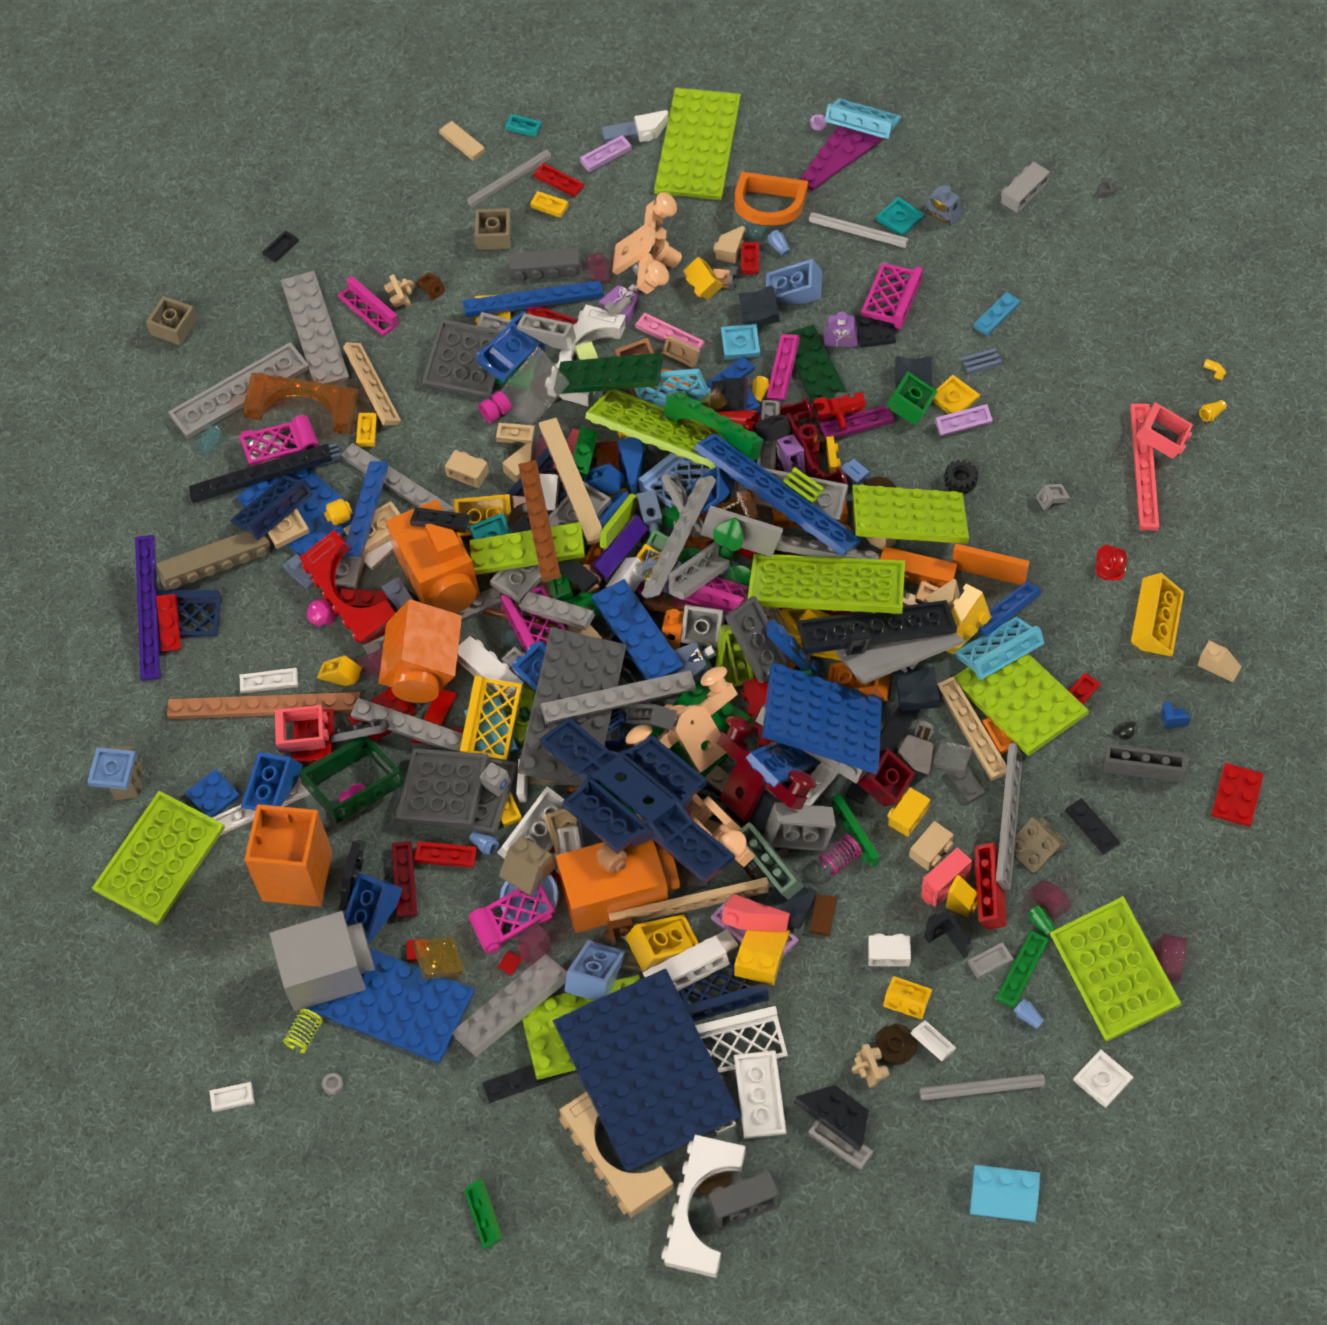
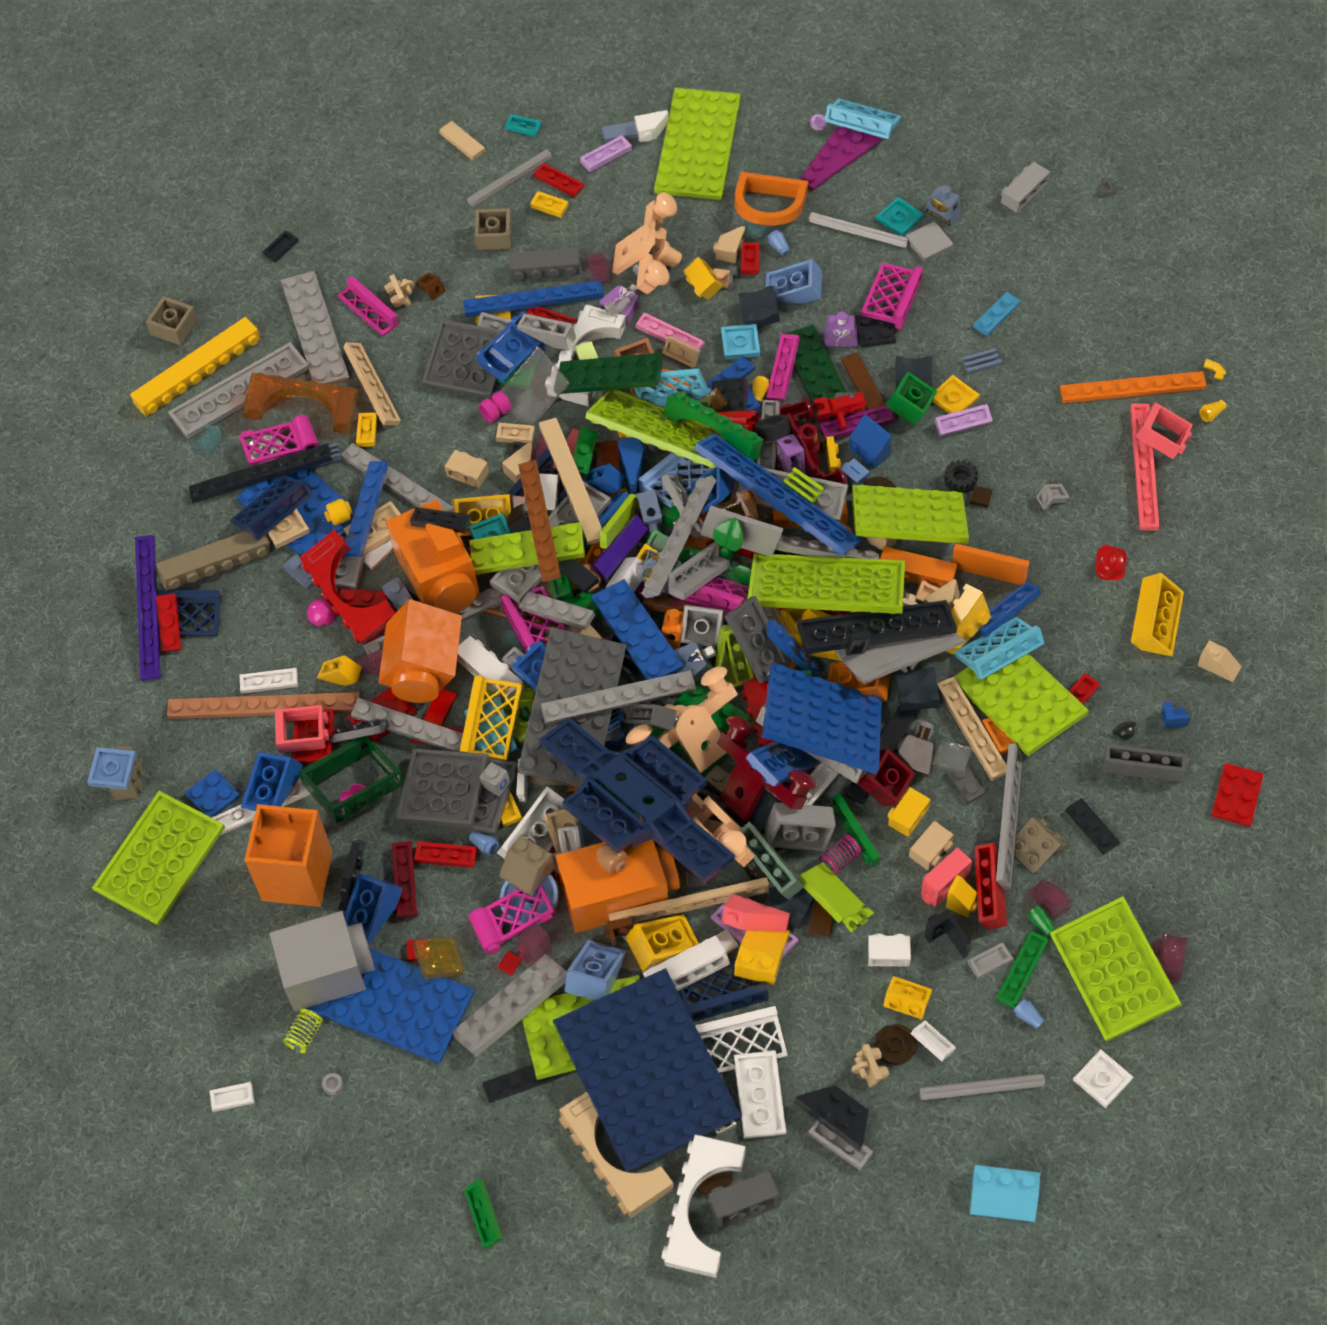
none -> yellow brick [130,317,261,417]
none -> lime tile [798,862,874,932]
none -> reddish brown tile [841,352,886,410]
none -> blue slope [849,414,892,469]
none -> light grey tile [905,221,954,262]
none -> dark brown tile [970,486,992,508]
none -> orange plate [1059,371,1207,403]

